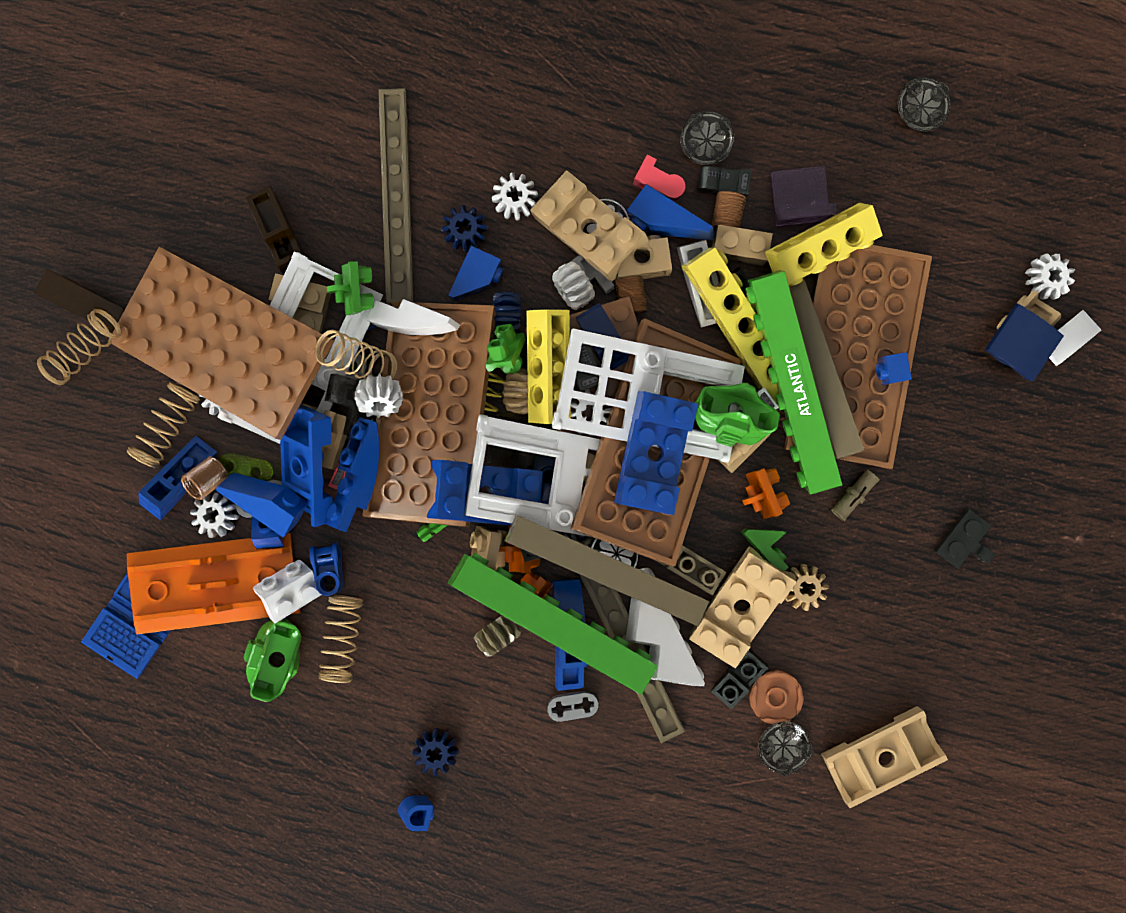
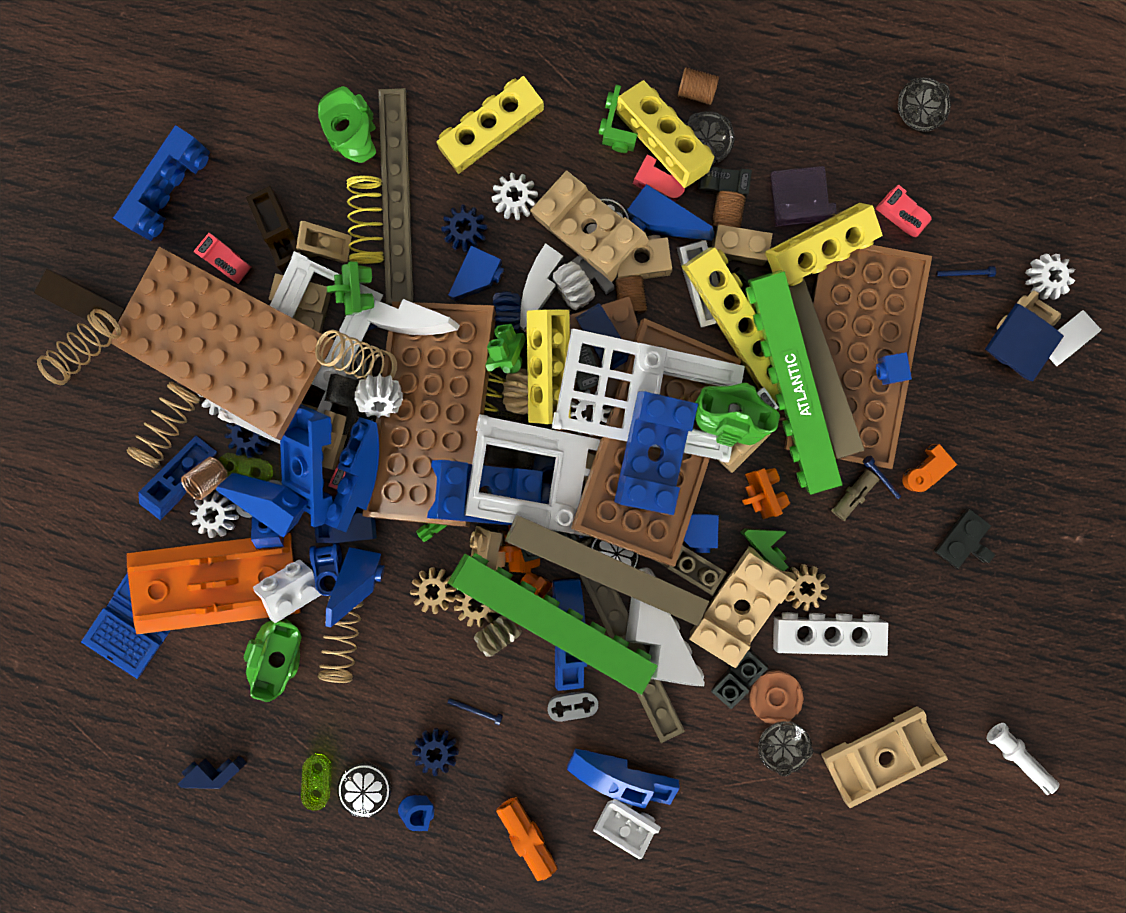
none -> blue piece [113,125,210,241]
none -> dark blue slope [178,756,247,789]
none -> coral leg [193,233,252,284]
none -> dark blue gear [224,423,271,458]
none -> tan slope [296,221,352,263]
none -> clear neon green plate [301,754,331,811]
none -> dark blue slope [314,511,377,543]
none -> bright green piece [318,86,376,163]
none -> blue slope [326,547,385,627]
none -> dish [337,761,392,817]
none -> light yellow piece [346,176,384,264]
none -> tan gear [410,567,457,614]
none -> light yellow brick [436,76,544,174]
none -> dark blue piece [448,698,503,725]
none -> tan gear [454,593,498,627]
none -> orange piece [496,797,558,881]
none -> white slope [520,243,563,332]
none -> blue slope [567,749,680,808]
none -> white bracket [593,799,661,859]
none -> bright green bracket [599,85,637,153]
none -> light yellow brick [615,80,715,189]
none -> medium nougat piece [678,67,719,105]
none -> blue slope [684,514,719,553]
none -> white brick [773,612,888,656]
none -> dark blue piece [863,455,901,499]
none -> coral leg [875,184,932,237]
none -> orange leg [902,444,957,492]
none -> dark blue piece [936,266,996,277]
none -> white pin [986,723,1059,795]

